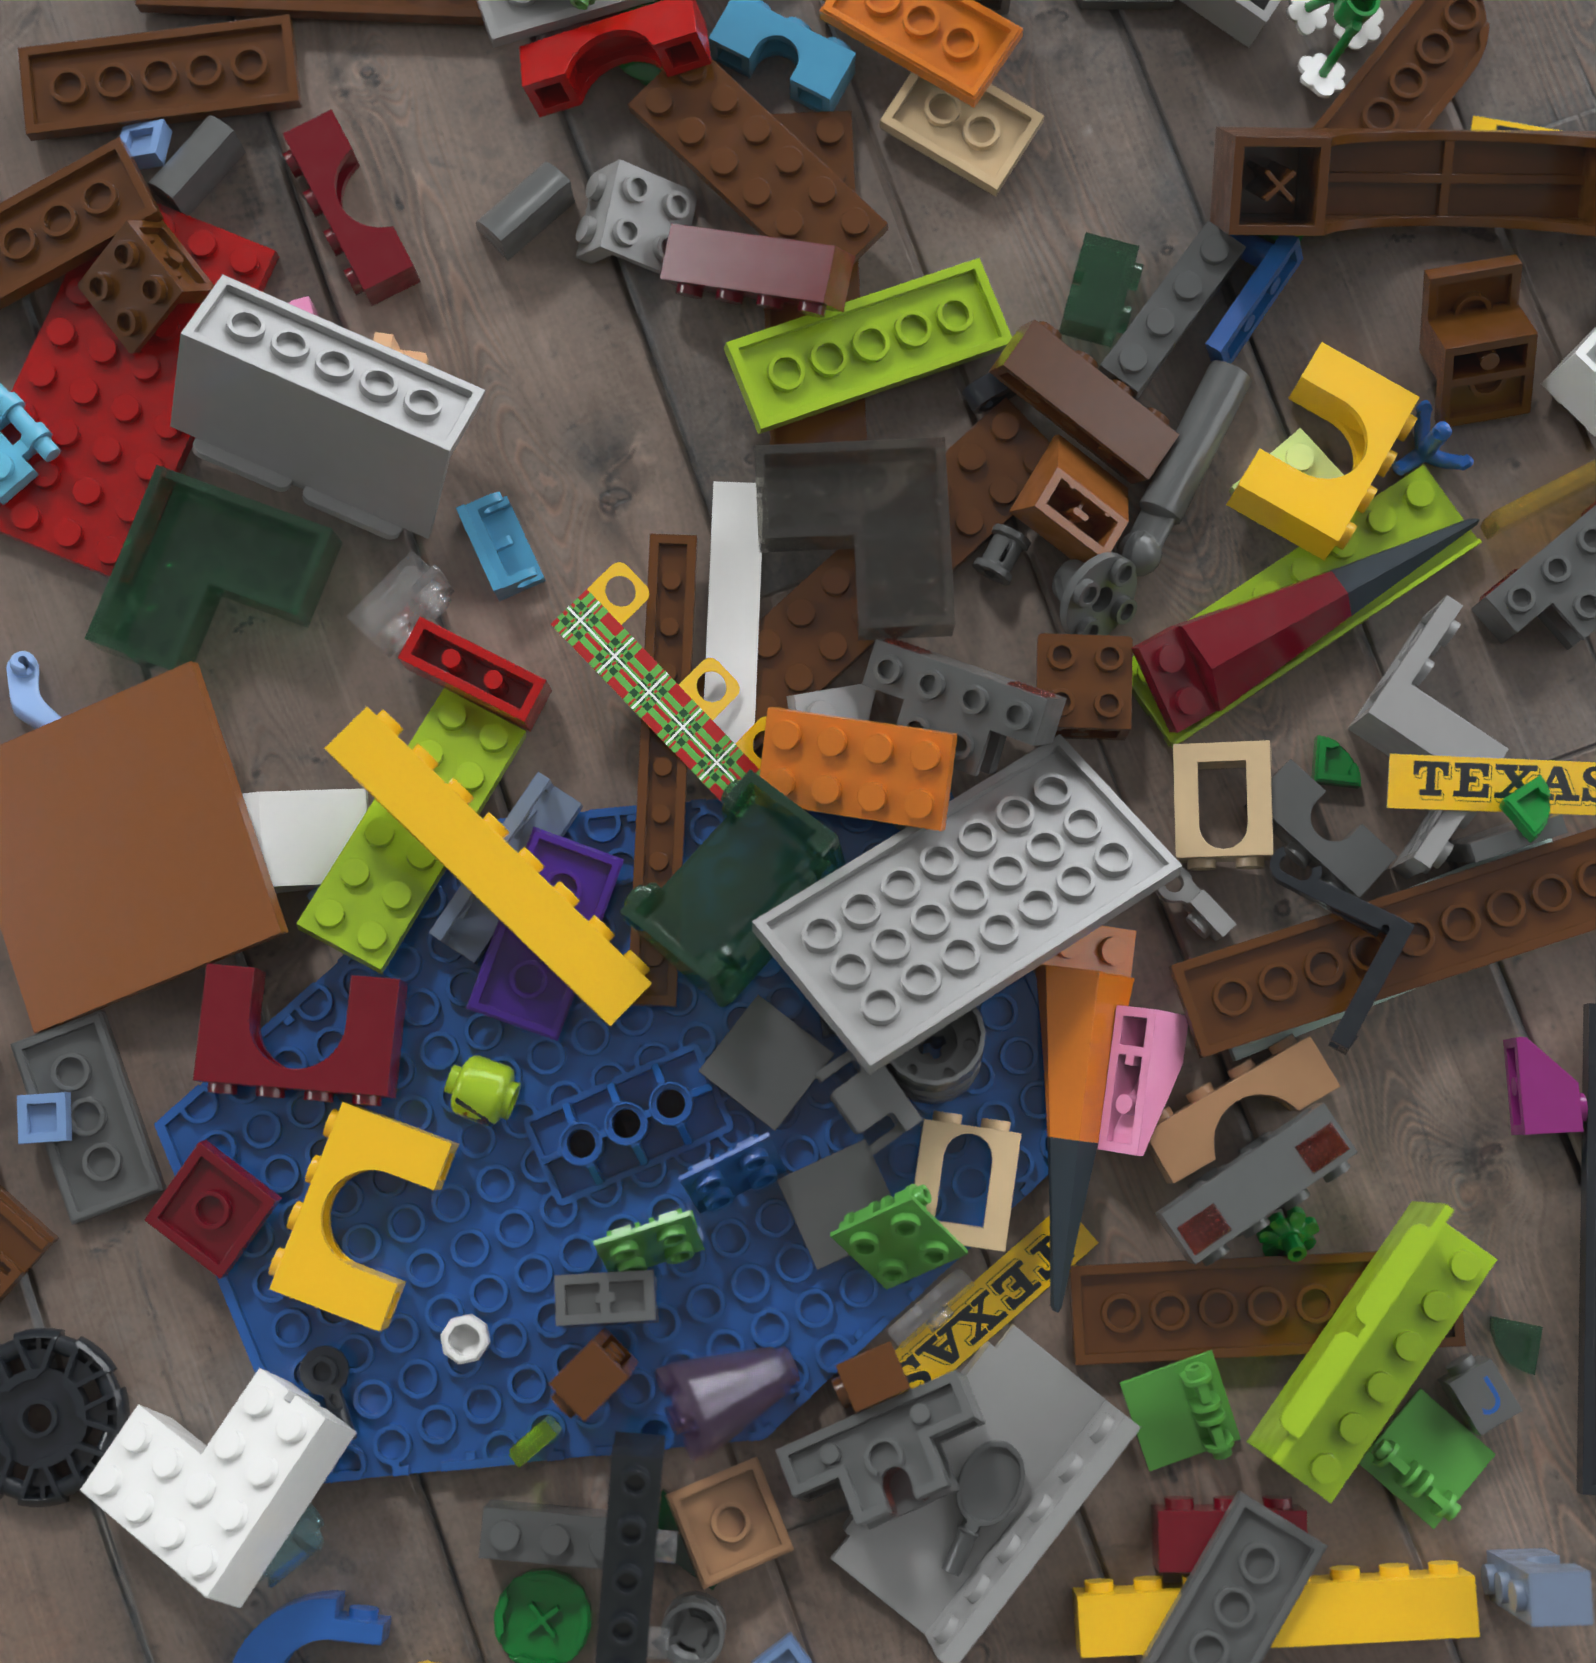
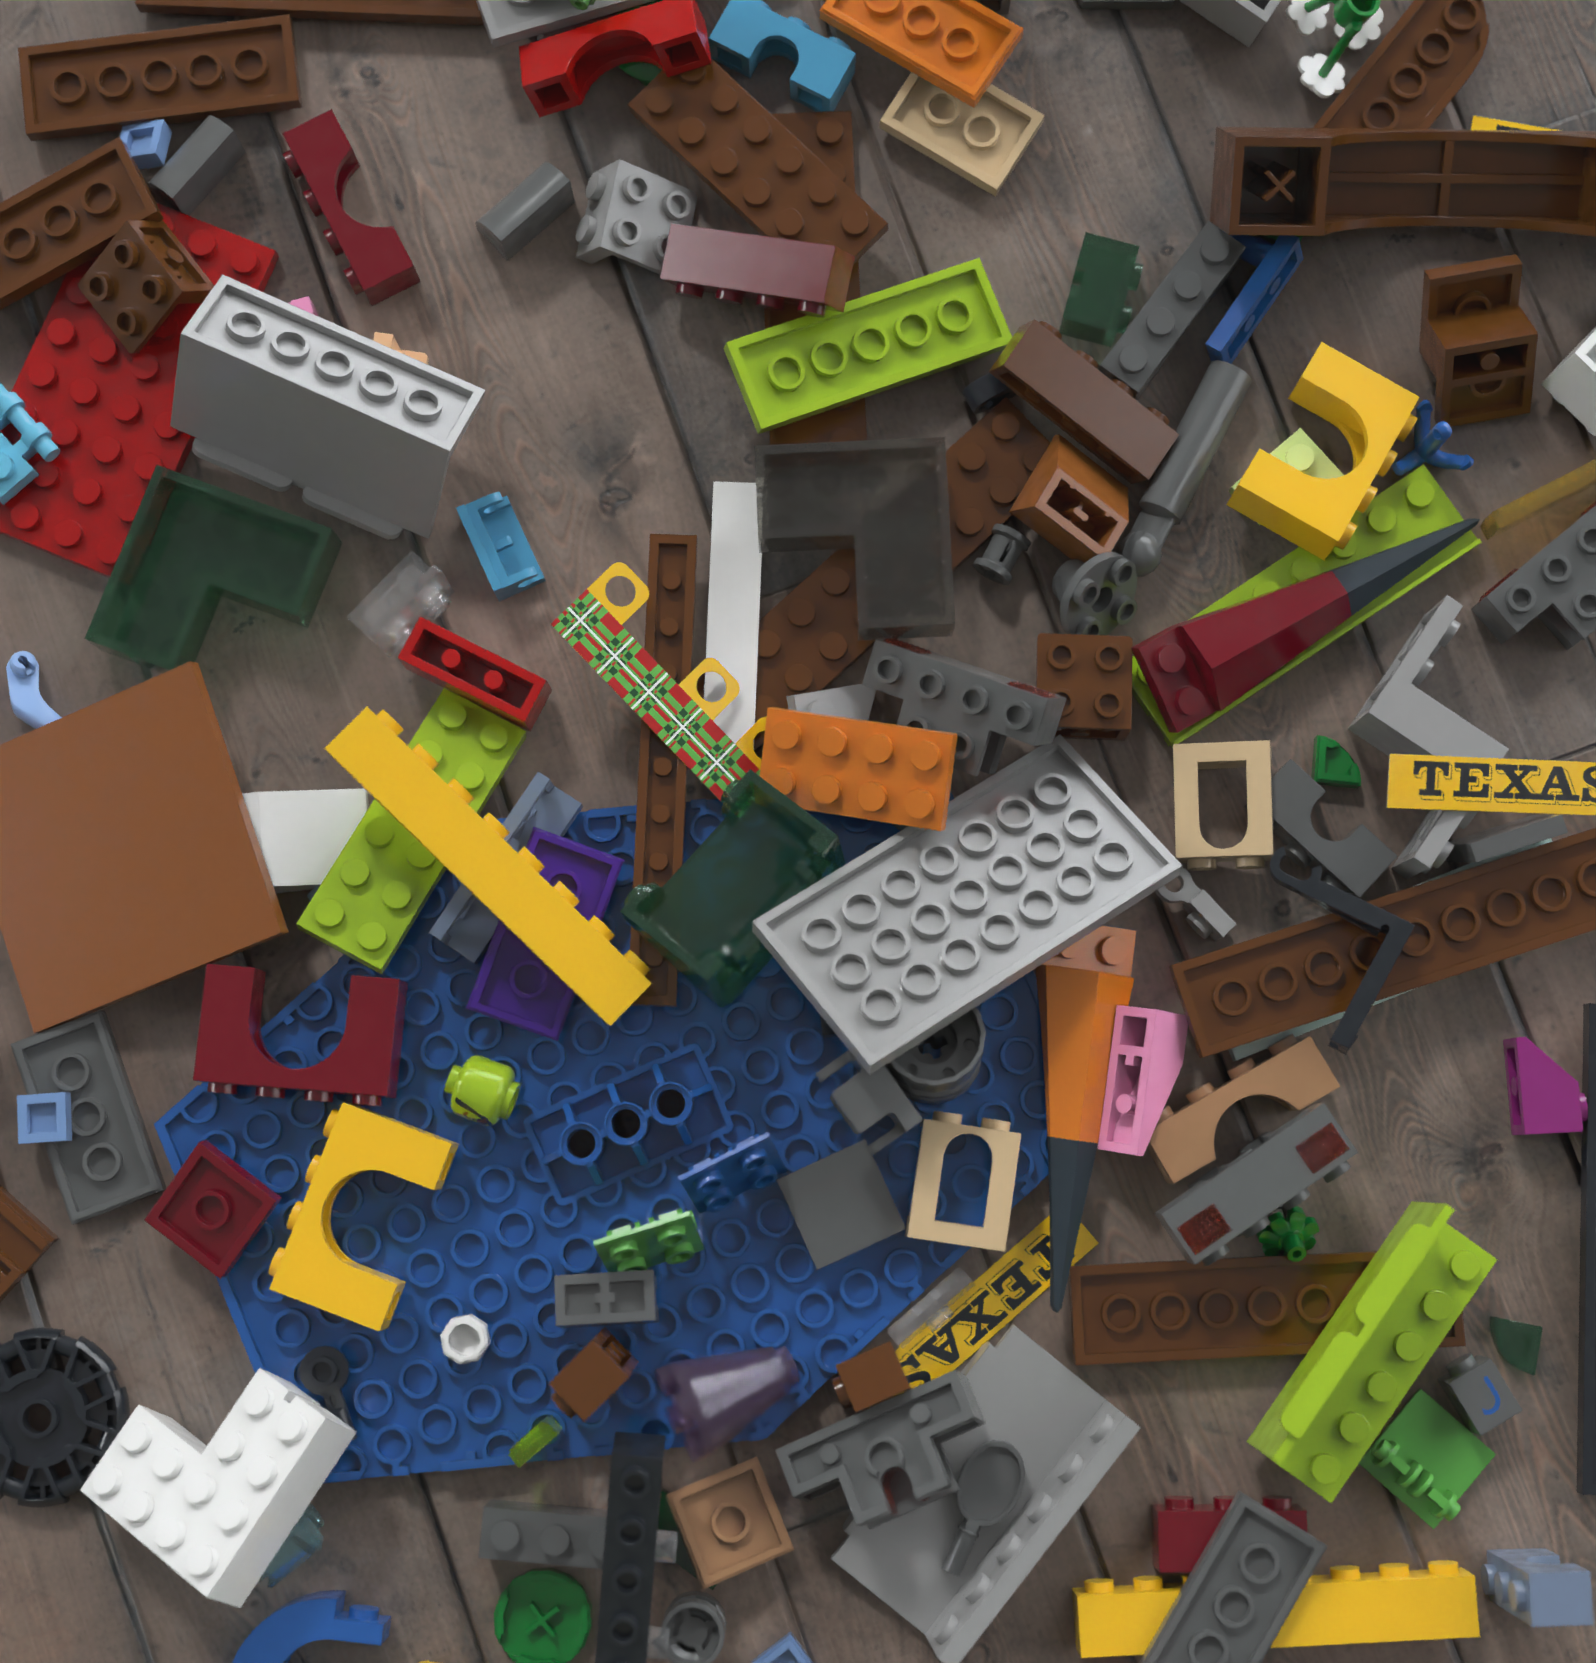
dark grey tile [699,995,834,1131] -> none
bright green hinge [830,1184,968,1290] -> none
bright green hinge [1120,1350,1241,1472] -> none
green tile [1499,775,1550,843] -> none

